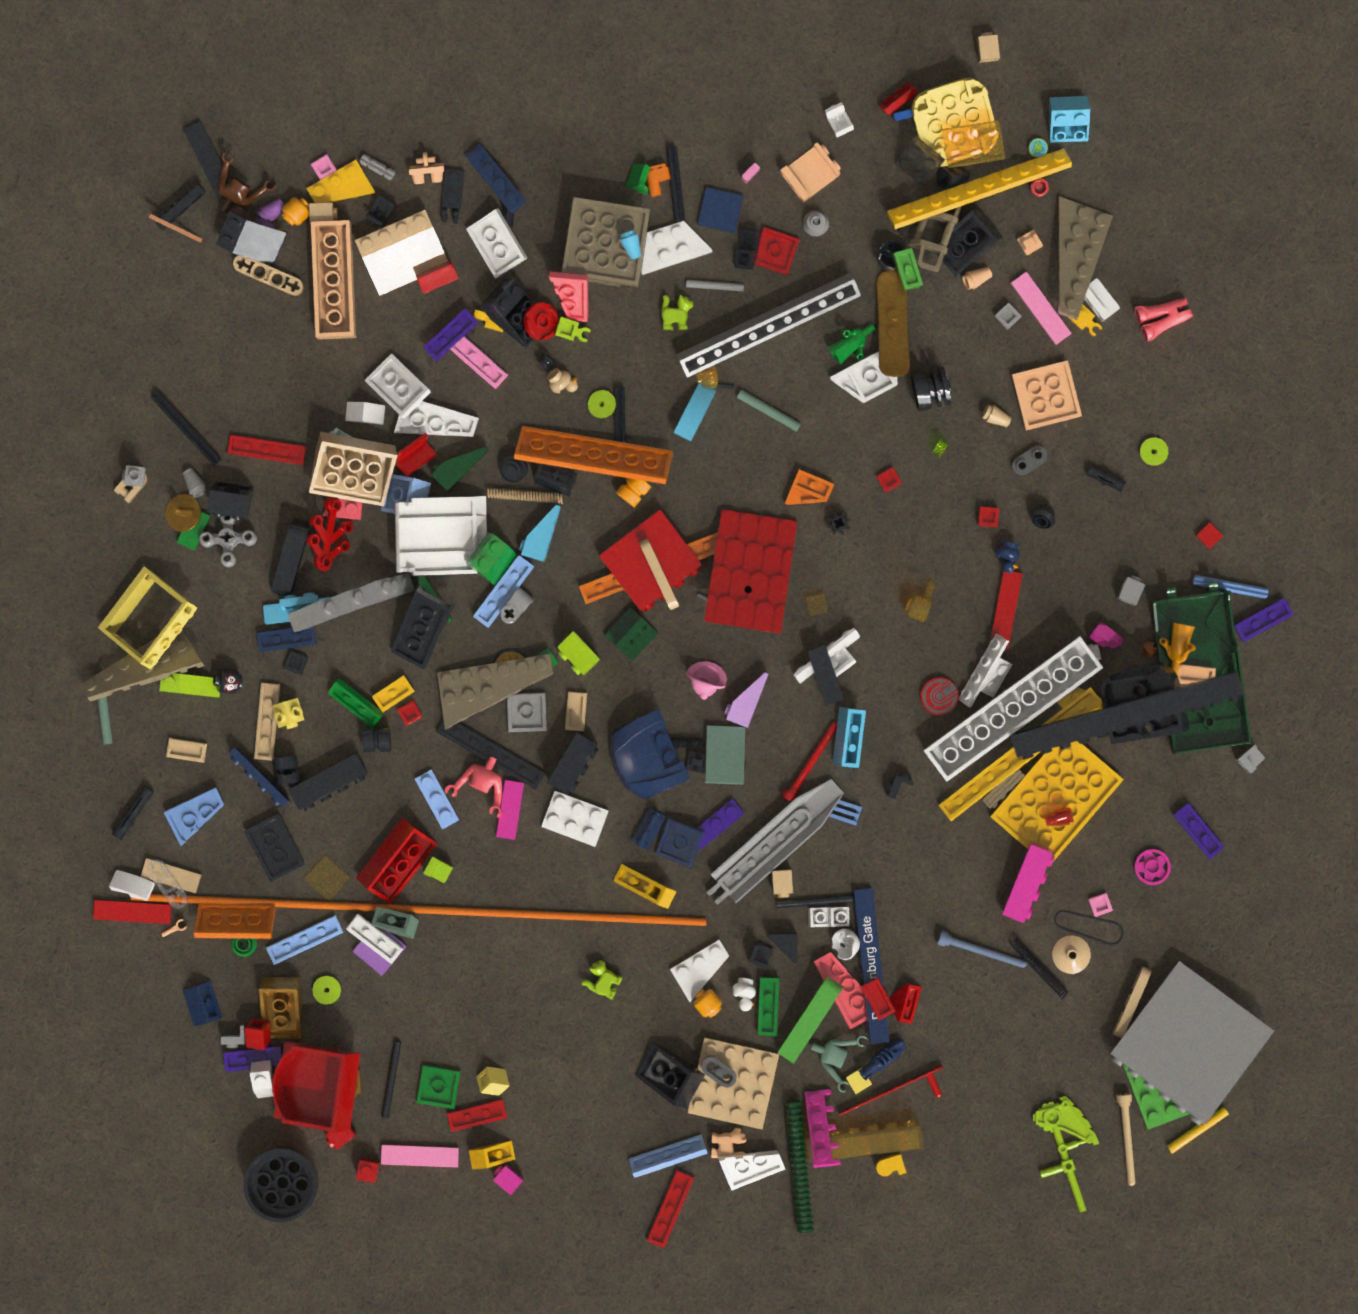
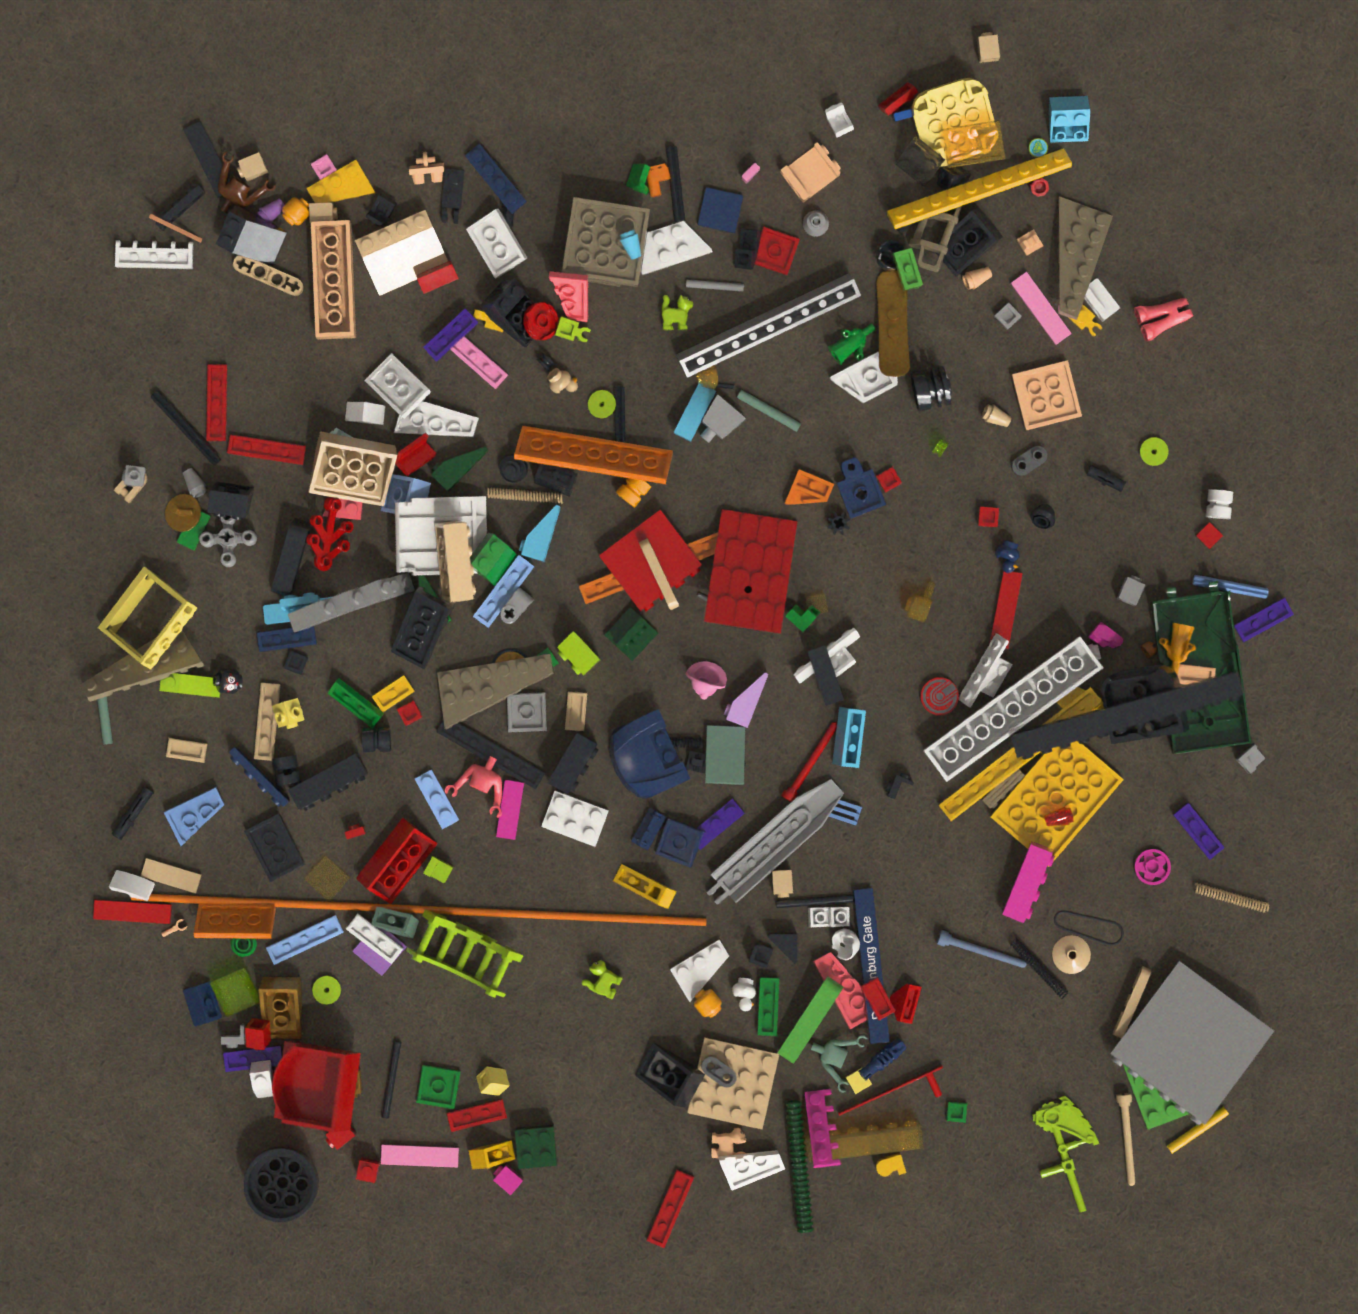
clear beam [147,859,188,909] -> none
light grey axle [359,154,396,180] -> none
light blue plate [629,1134,707,1178] -> none
bright pink tile [1088,892,1113,917] -> none
none -> white hinge [115,240,193,269]
none -> red tile [206,364,227,441]
none -> clear neon green slope [210,968,260,1017]
none -> tan brick [237,152,269,181]
none -> red plate [345,824,367,839]
none -> lime fence [406,909,523,998]
none -> tan brick [435,521,475,602]
none -> dark green brick [515,1125,557,1169]
none -> light grey torso [700,395,746,443]
none -> green piece [785,604,821,632]
none -> dark blue plate [836,458,886,519]
none -> green tile [946,1101,967,1123]
none -> tan piece [1195,882,1269,913]
none -> white wheel [1206,490,1233,519]

